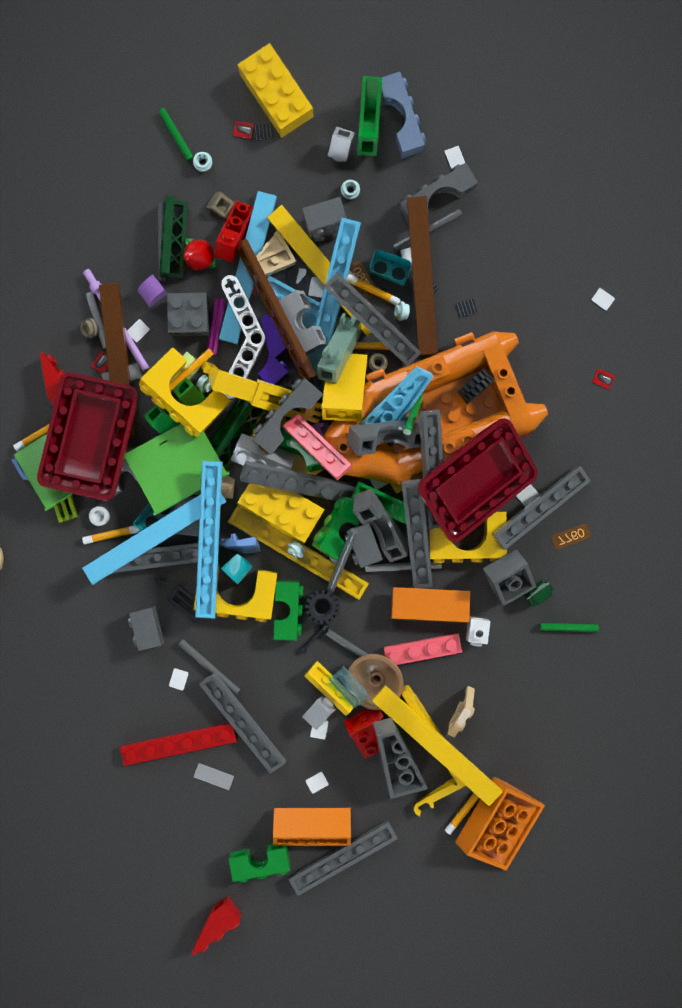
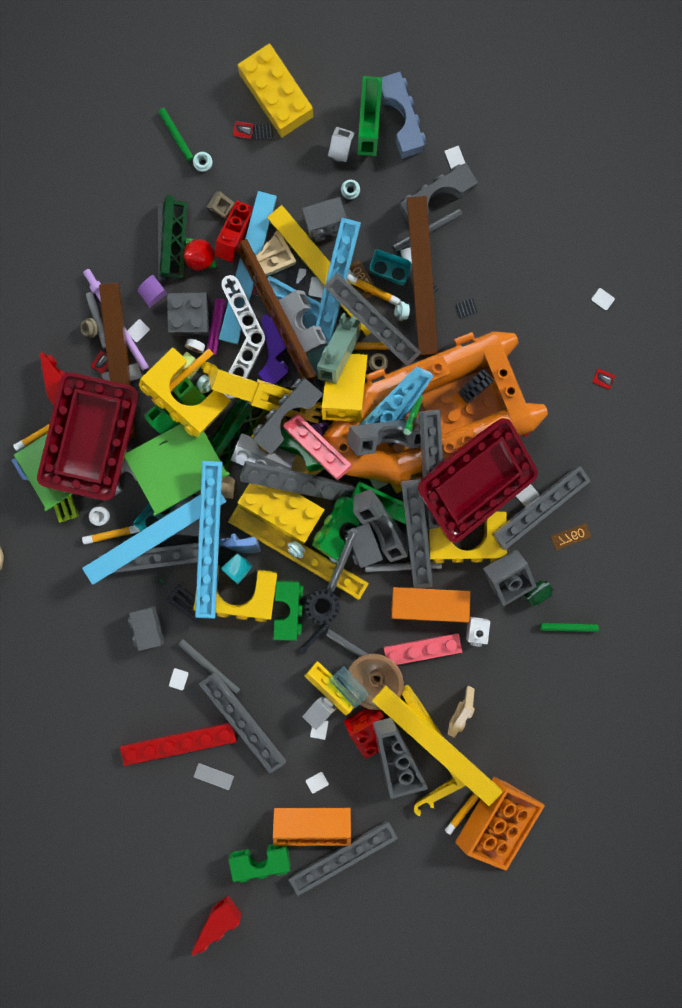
none -> white tile [185,339,205,353]

